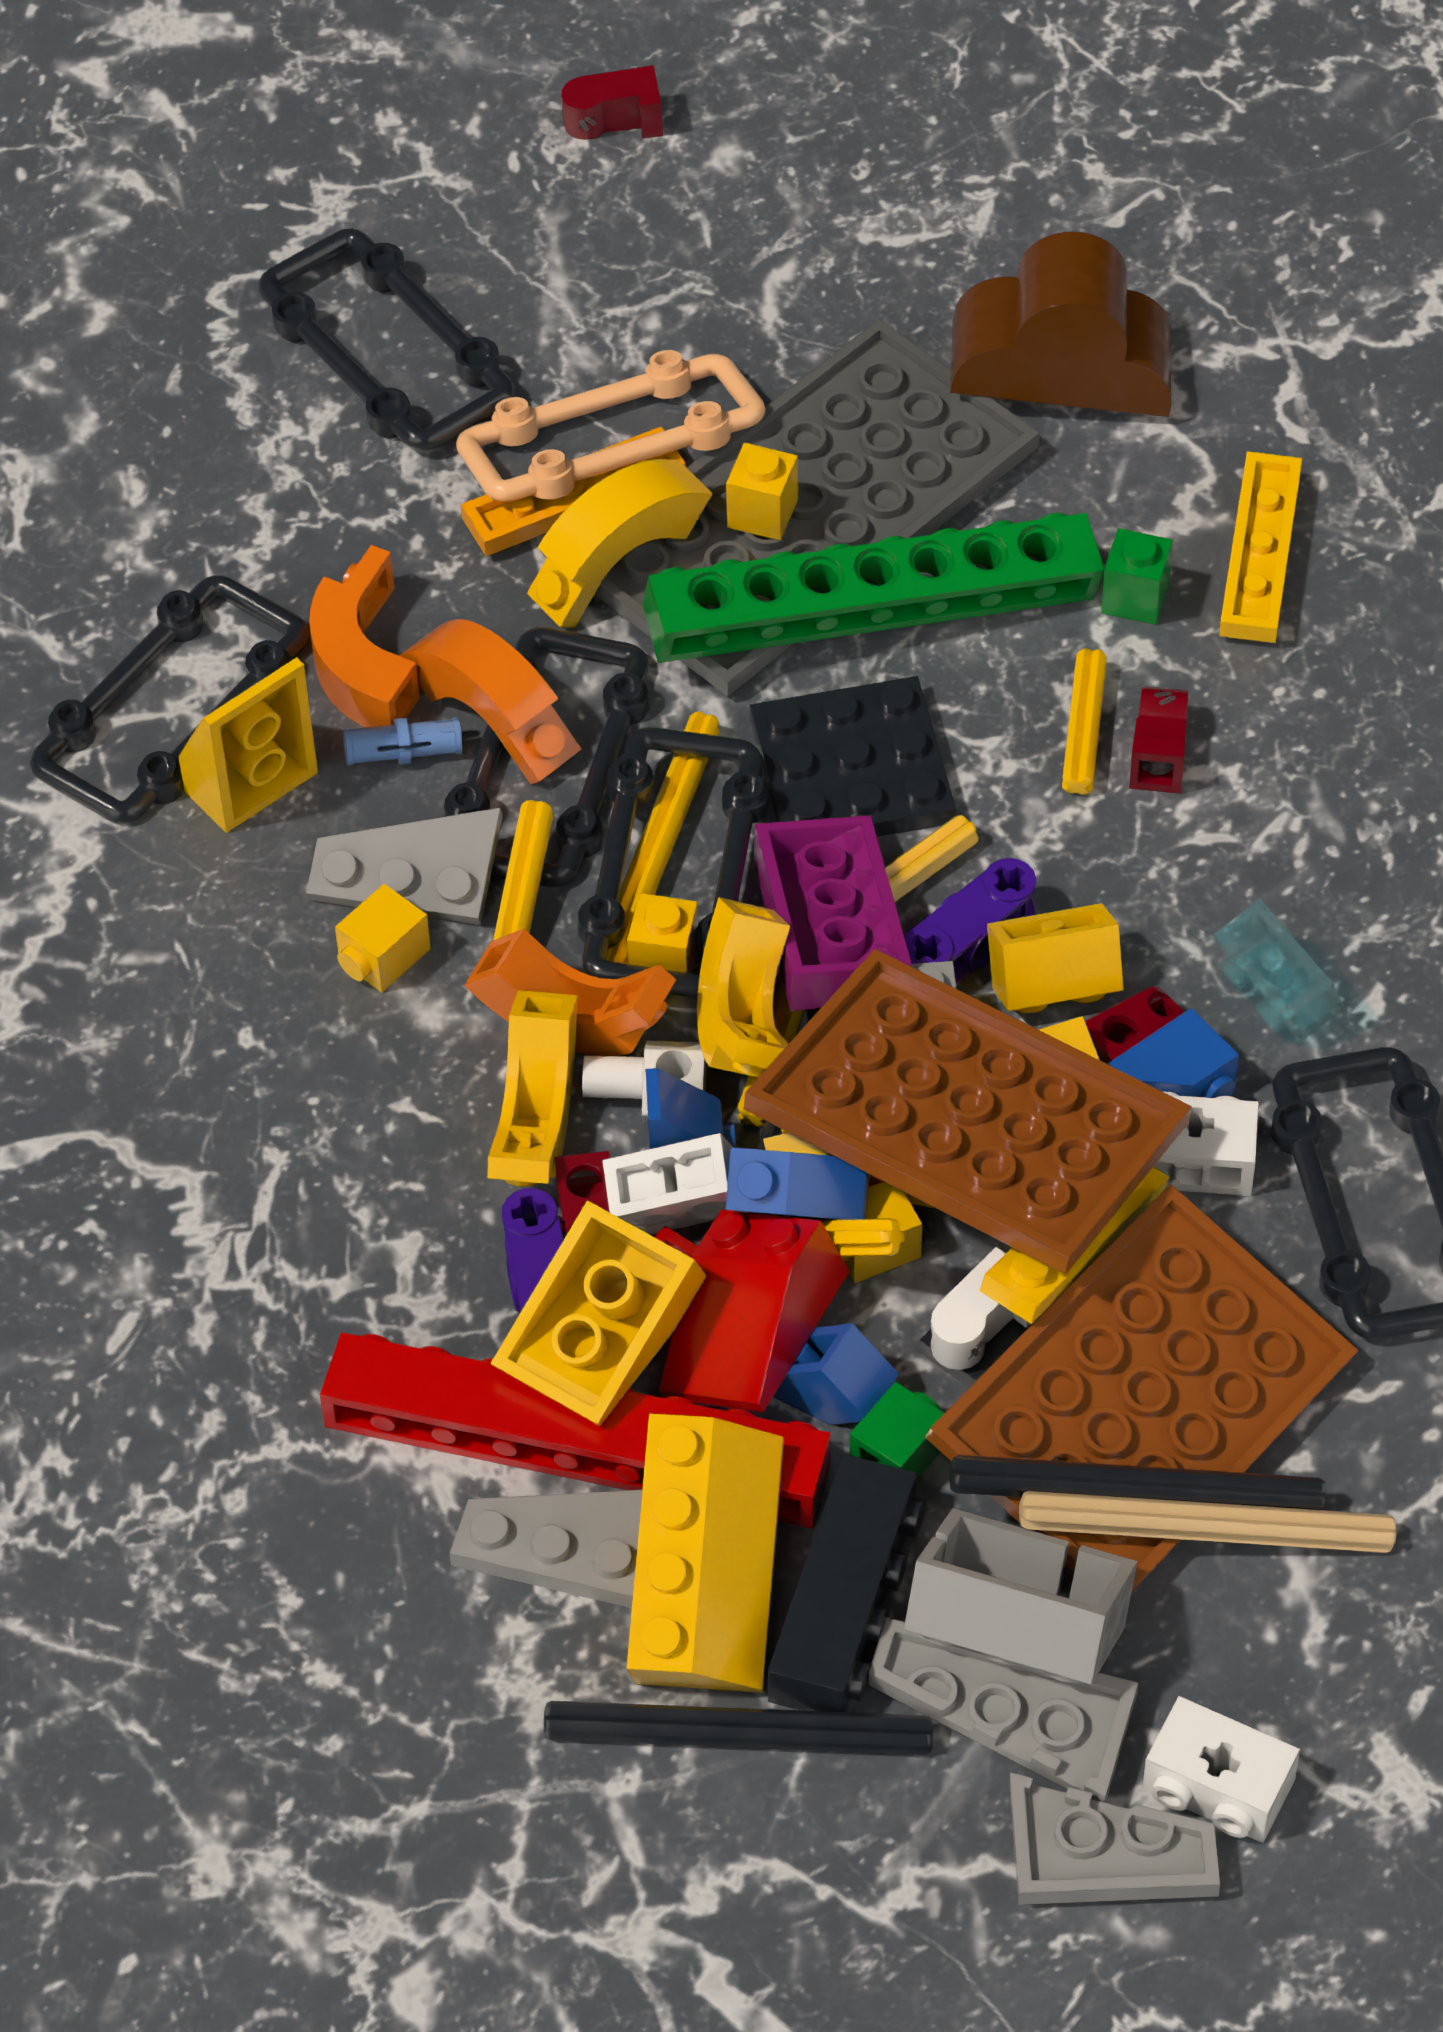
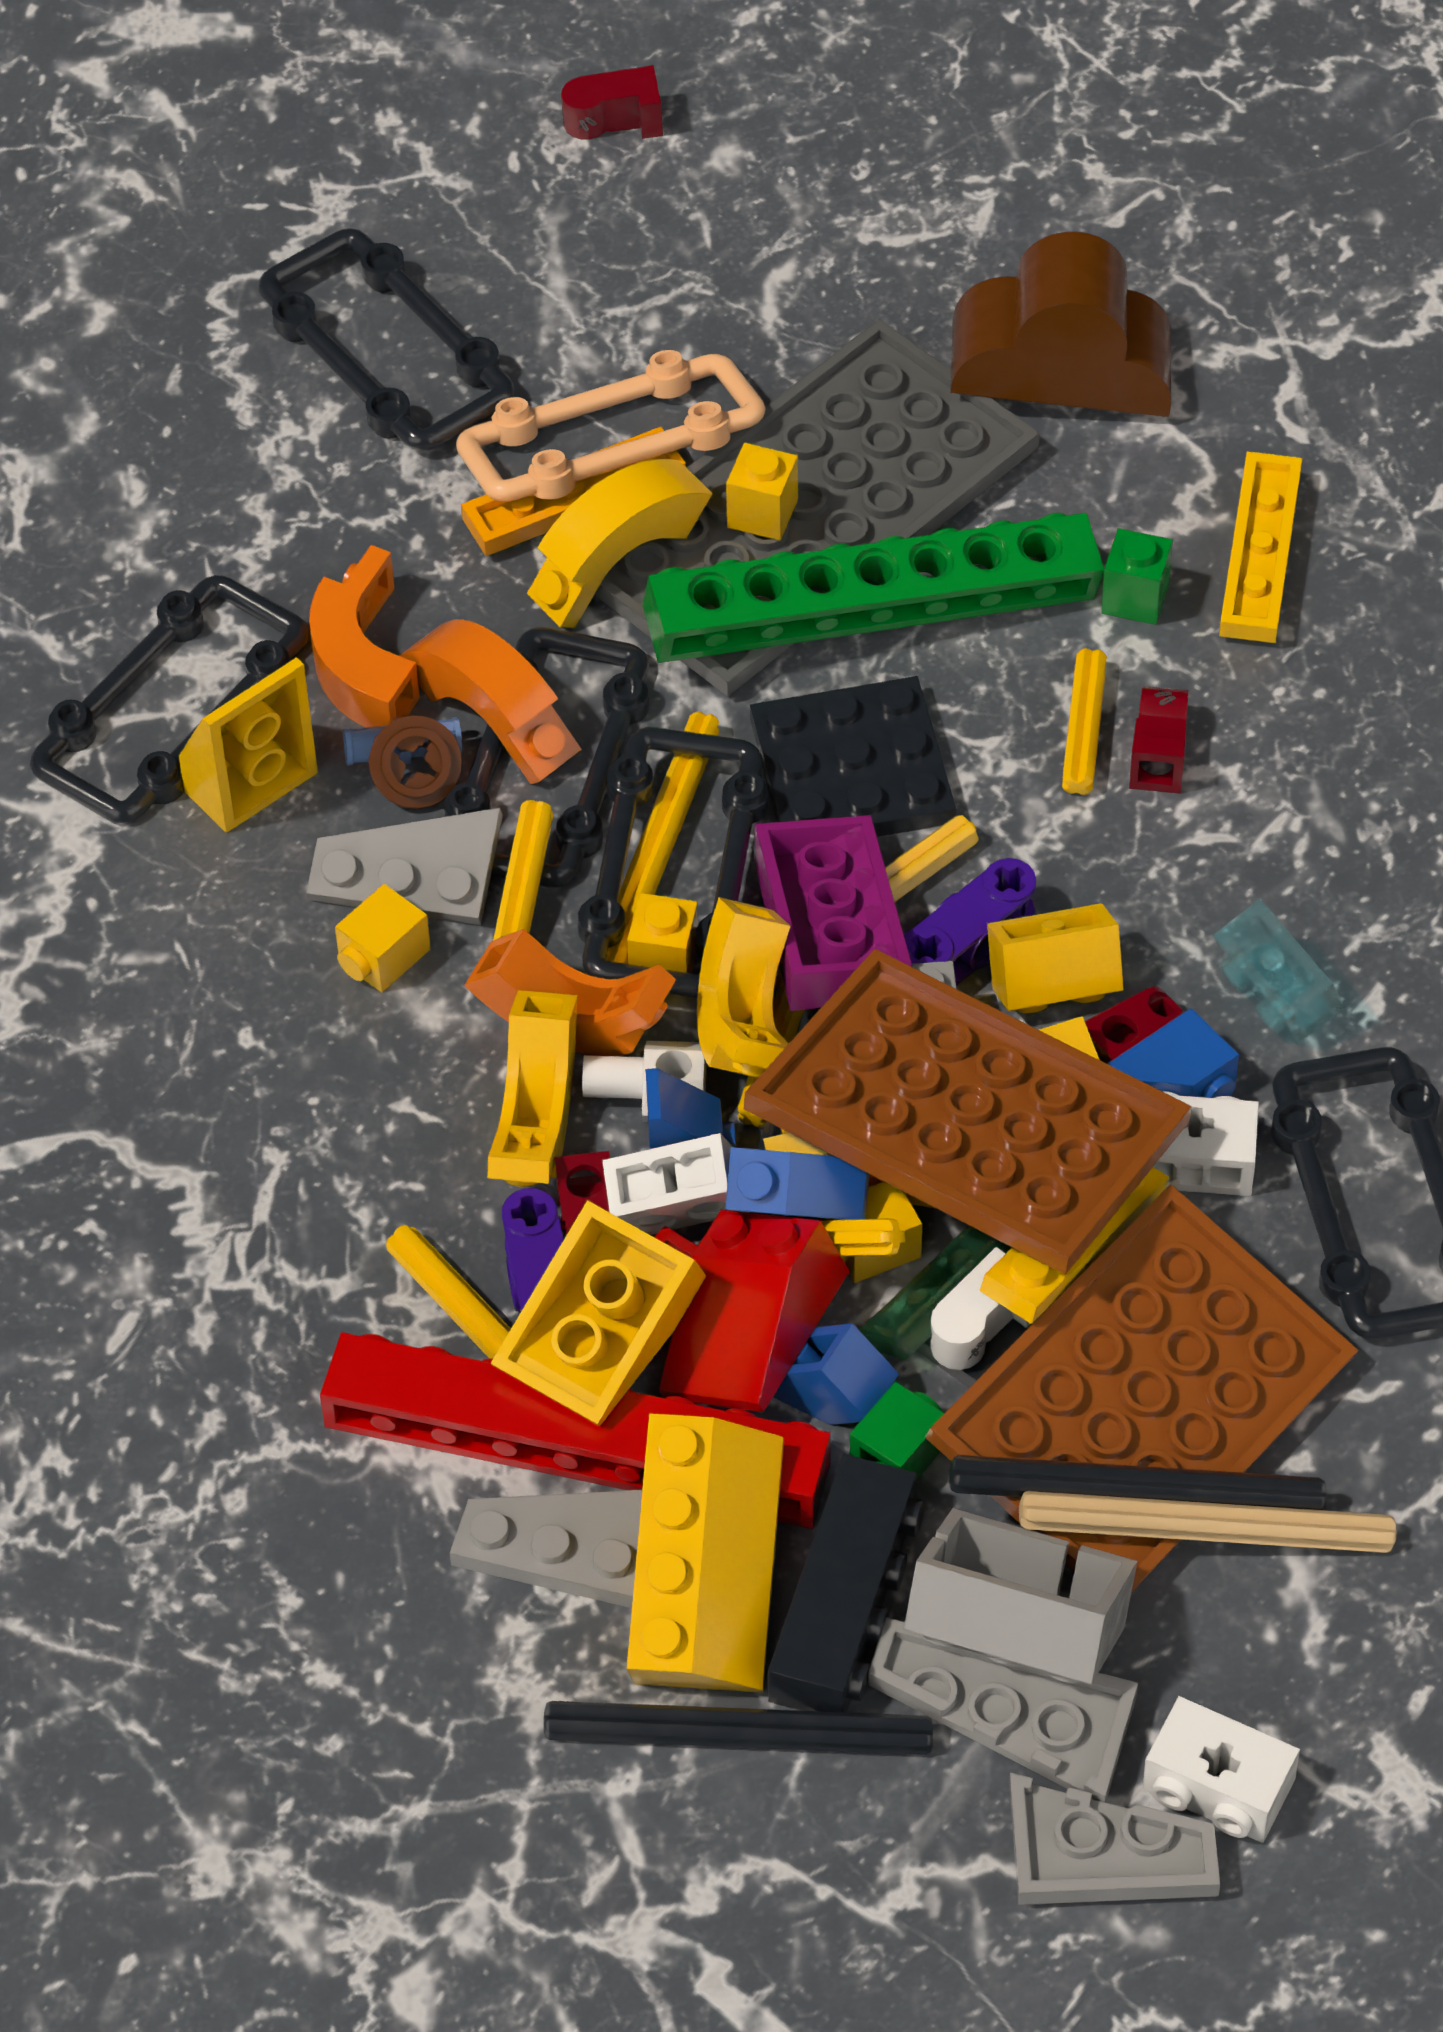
none -> reddish brown gear [368,715,462,808]
none -> yellow axle [386,1225,511,1359]
none -> clear green tile [860,1225,1012,1360]

